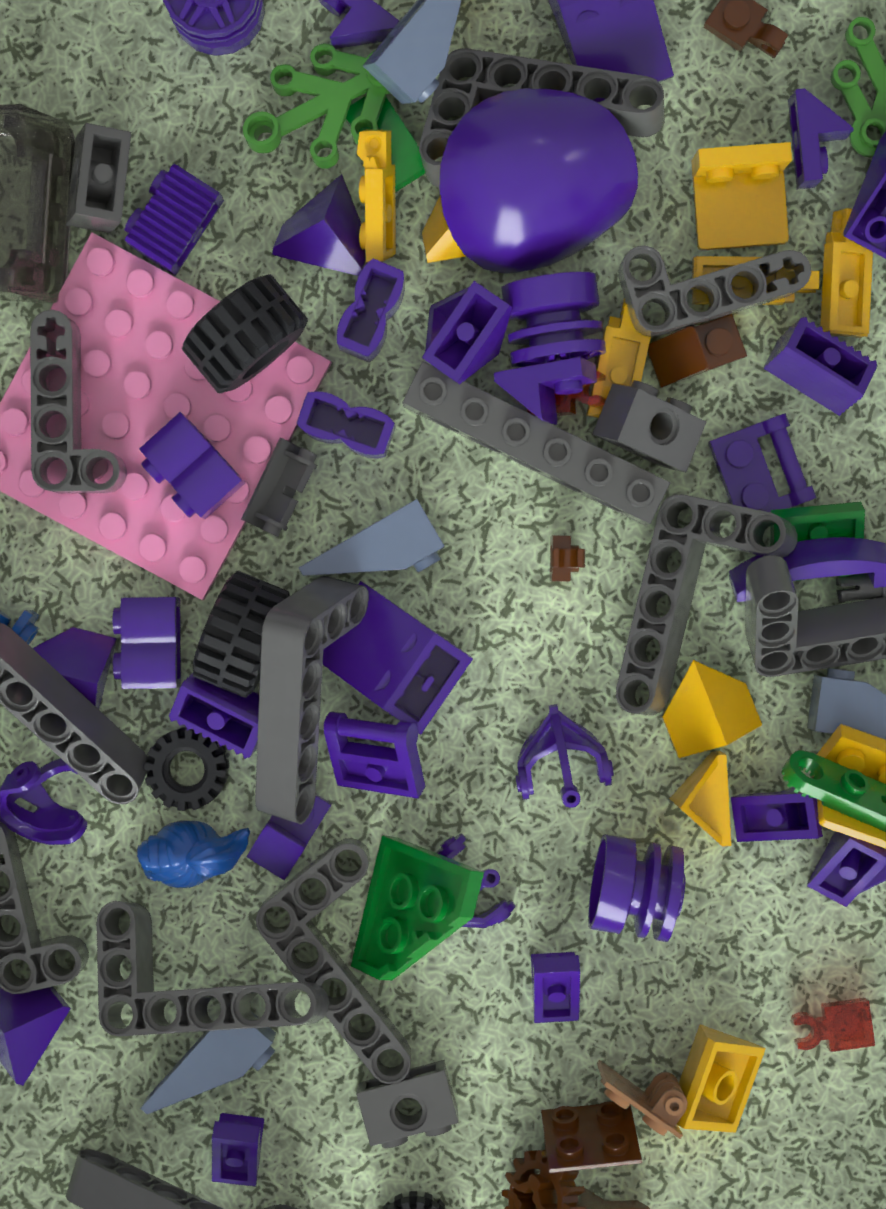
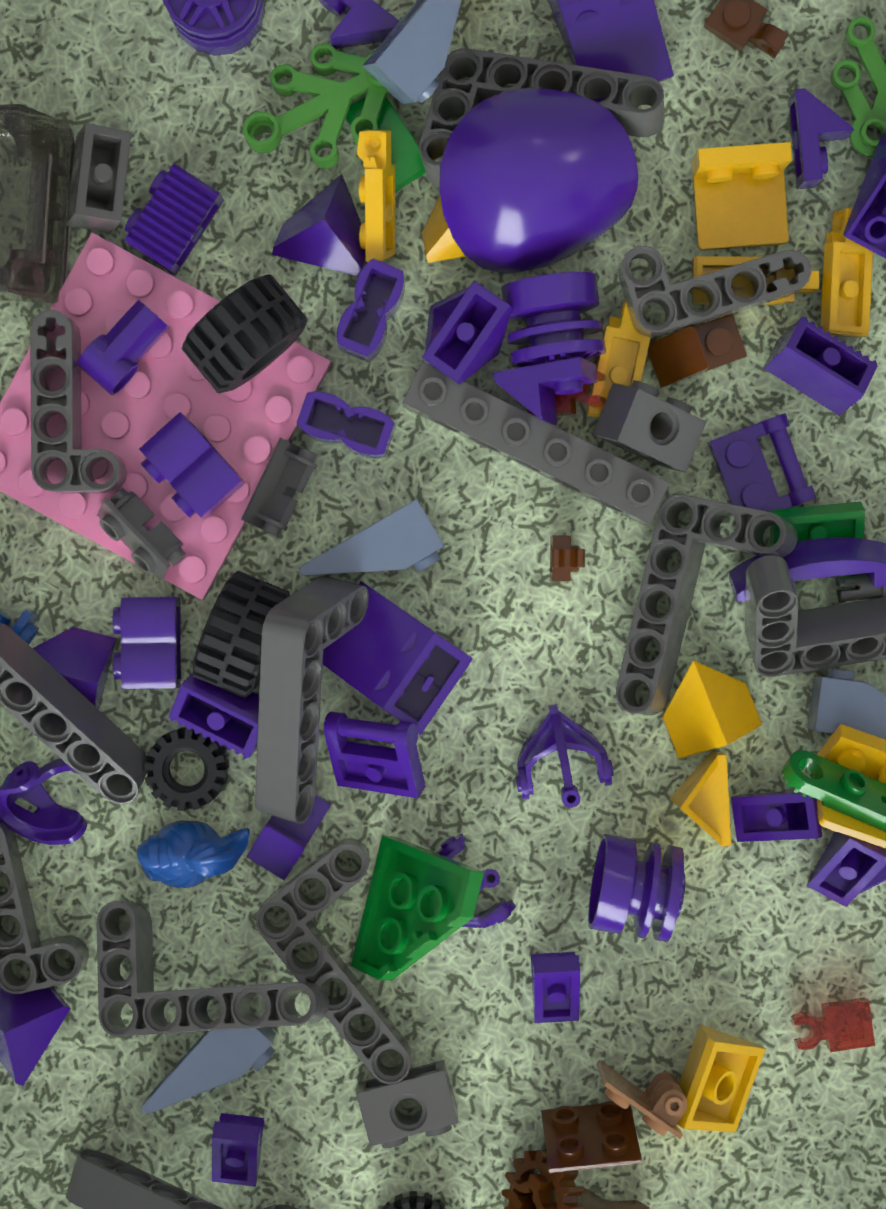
none -> dark purple piece [77,299,170,395]
none -> dark grey hinge [97,488,187,580]

